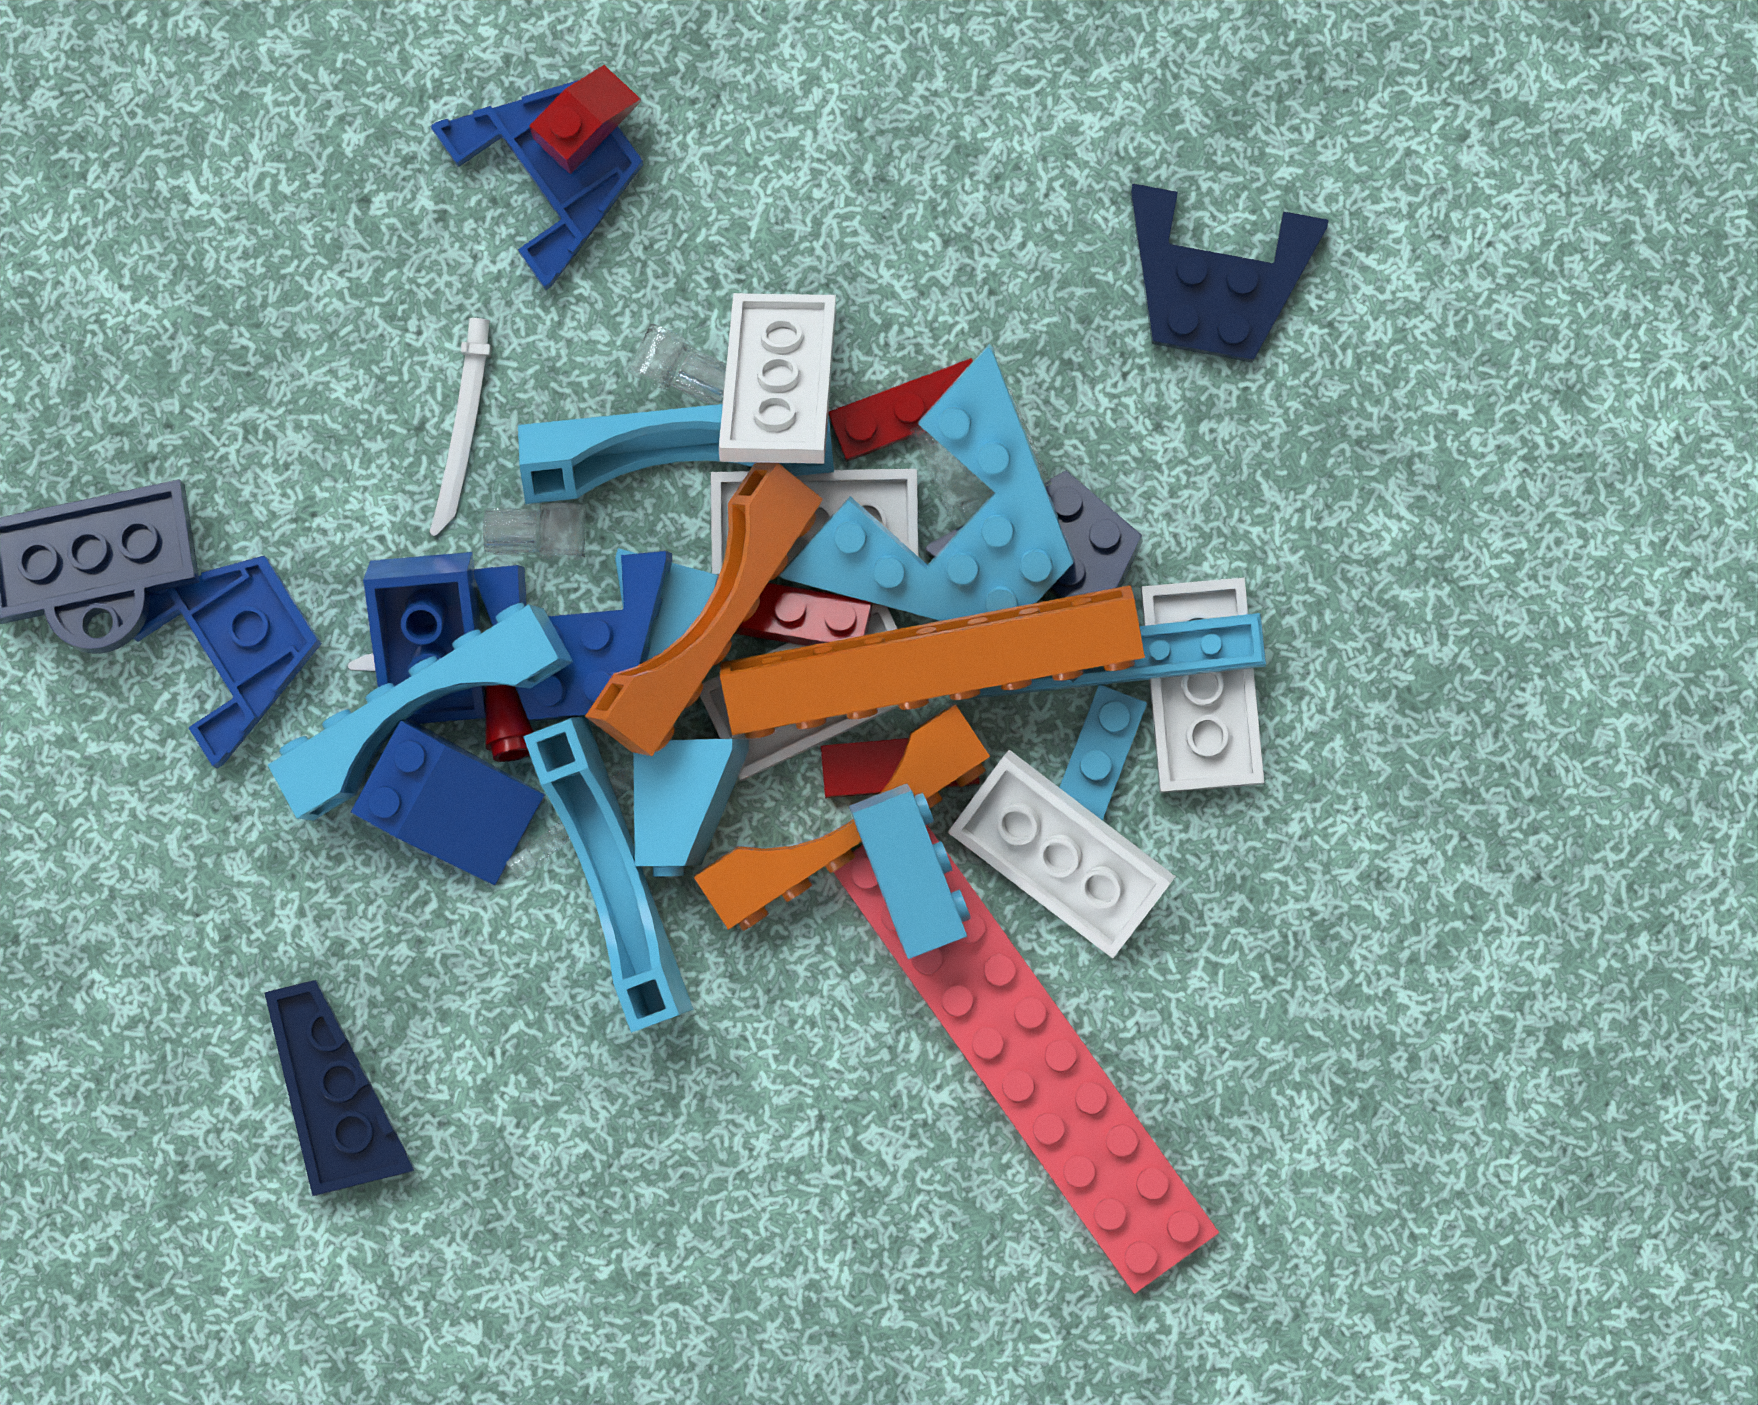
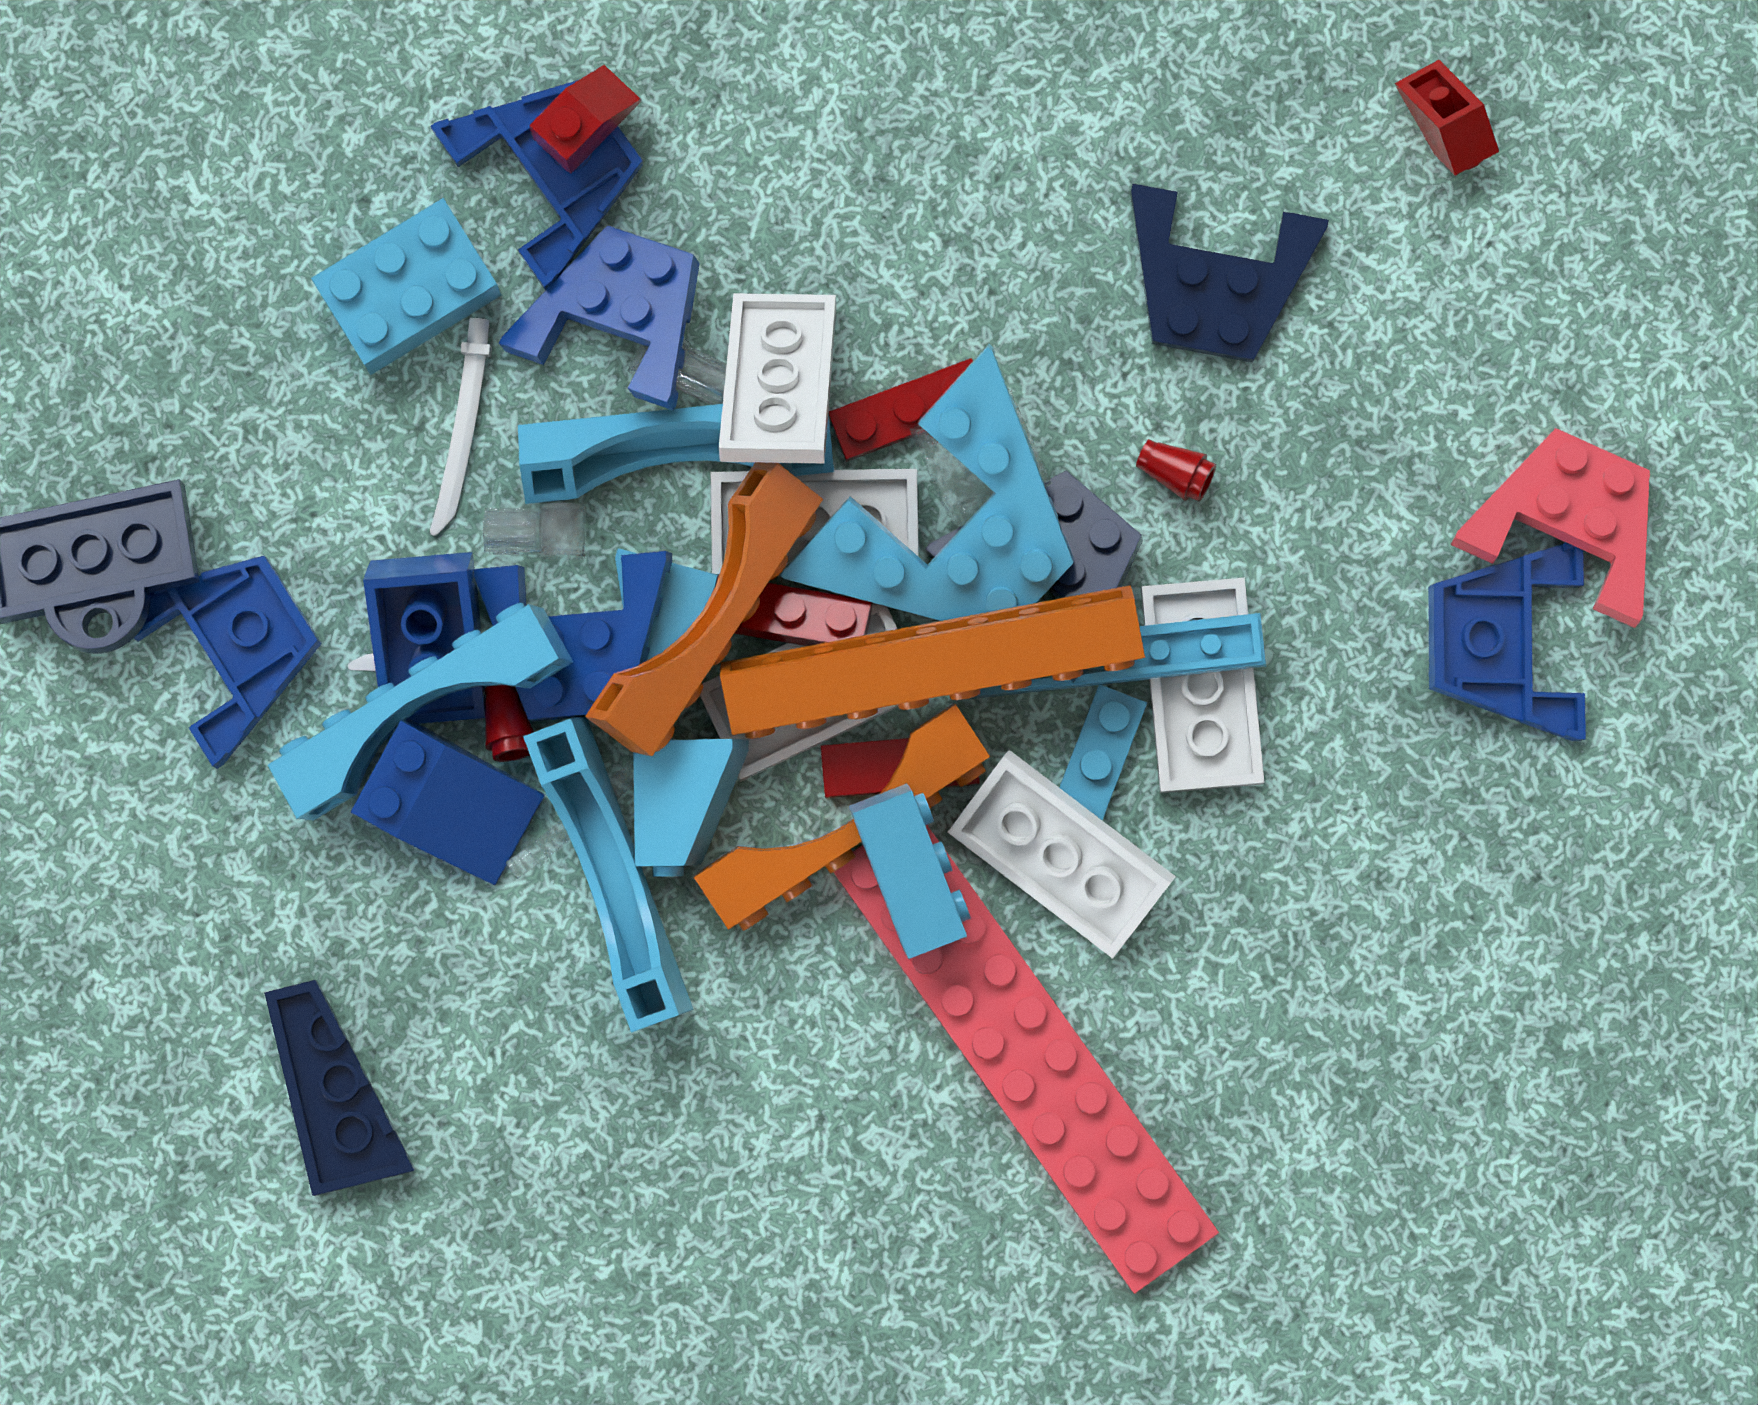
none -> medium azure brick [311,198,502,375]
none -> wing [499,225,700,411]
none -> red cone [1136,439,1217,501]
none -> red slope [1395,60,1499,176]
none -> blue wing [1428,543,1586,741]
none -> coral wing [1451,428,1650,628]

